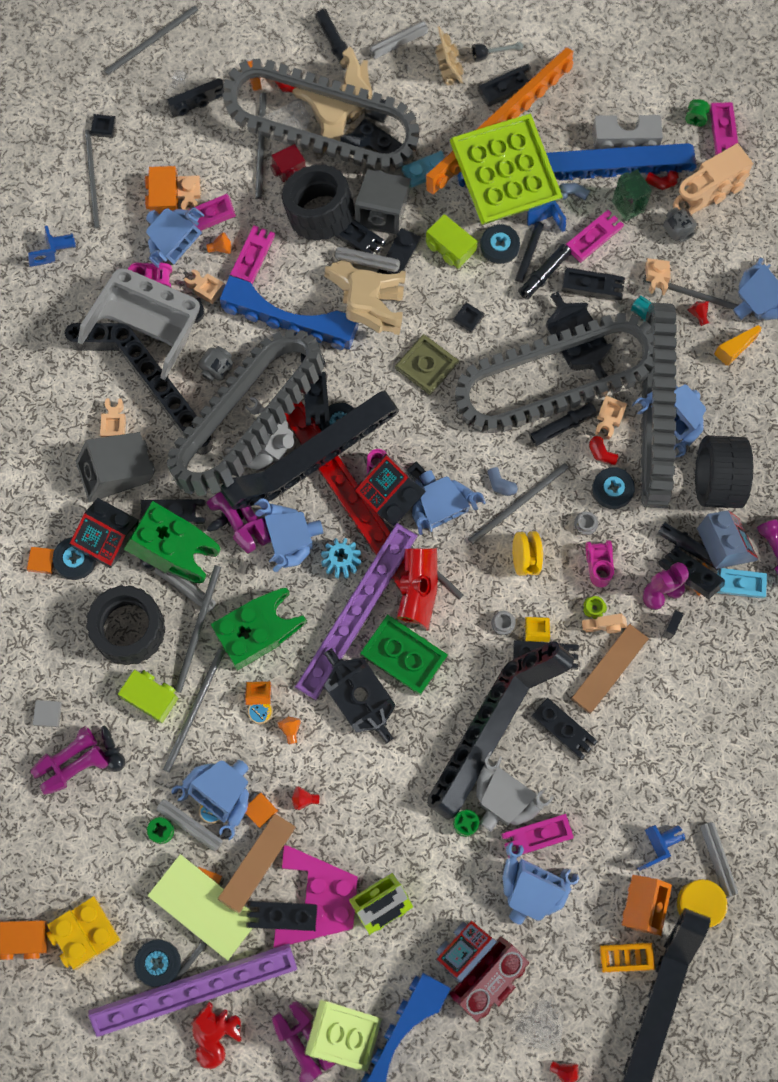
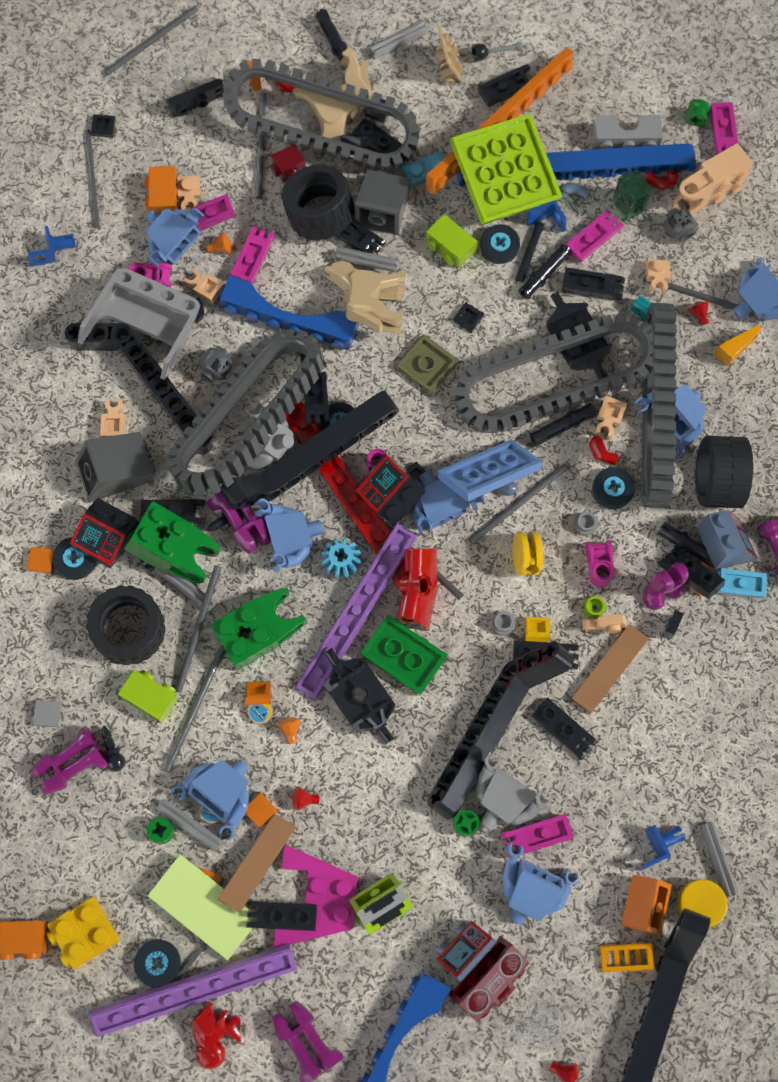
yellowish green tile [305,1000,382,1072] -> none
black hinge [377,228,421,287] -> none
none -> medium blue plate [438,439,542,502]

